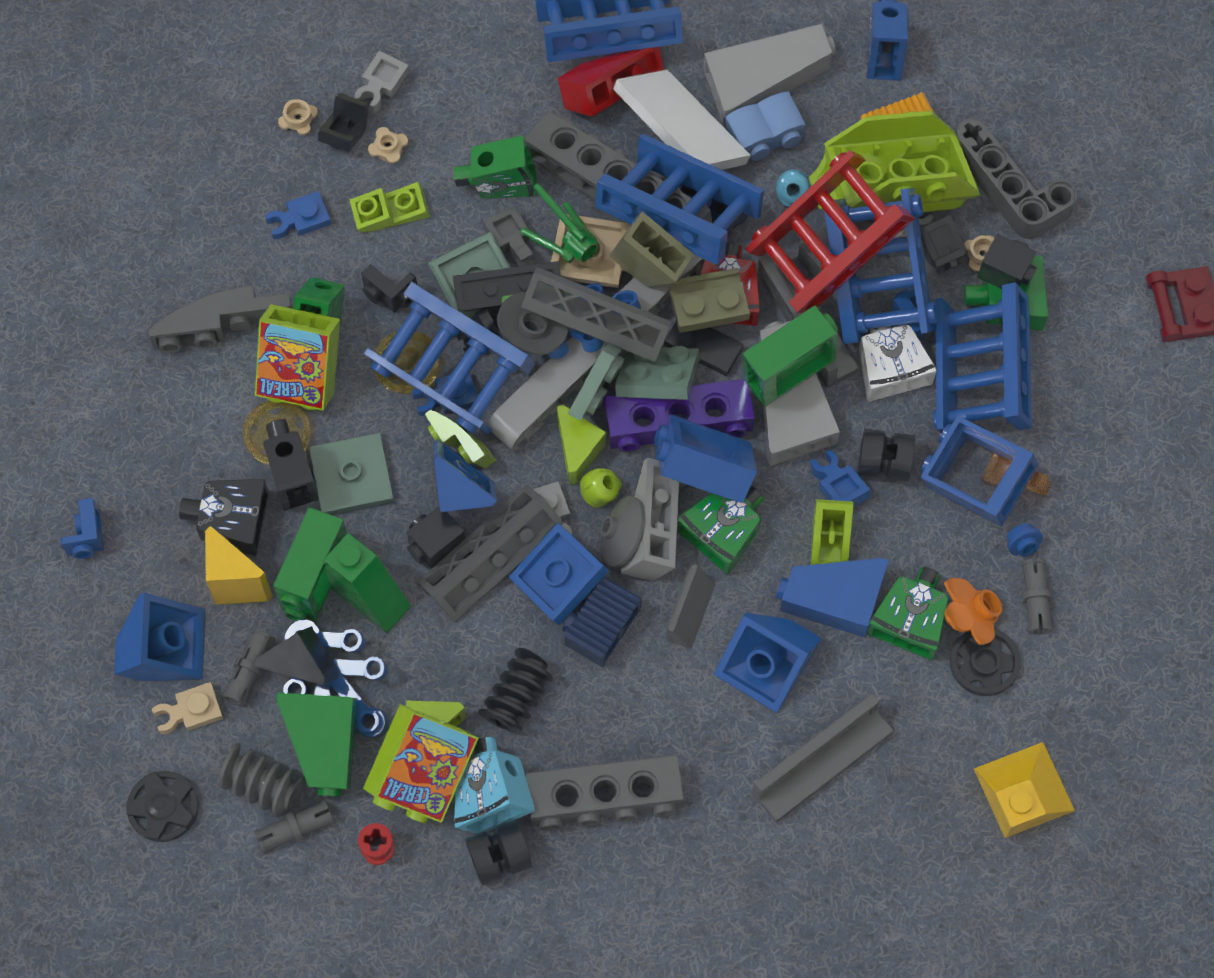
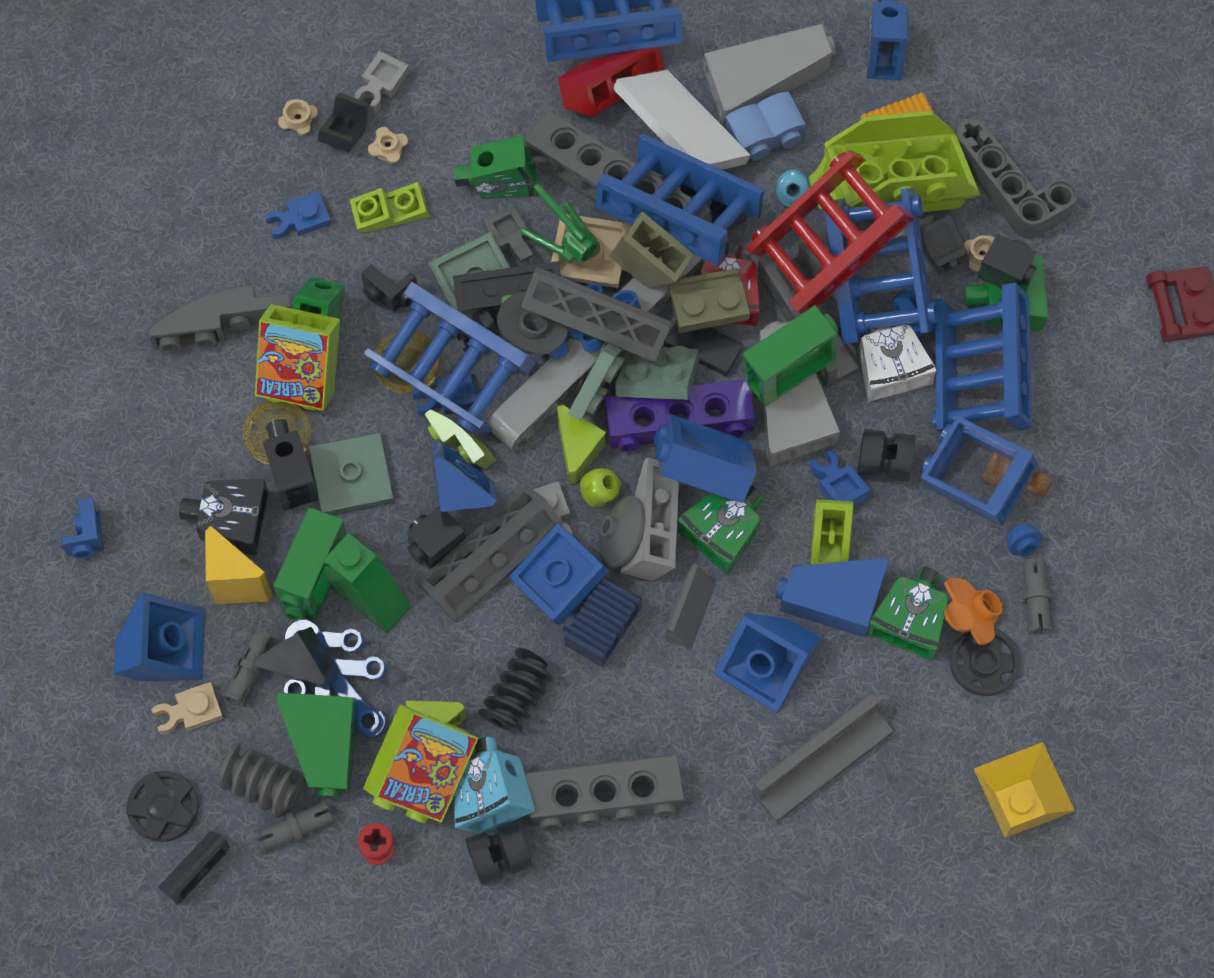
none -> black slope [158,831,230,904]

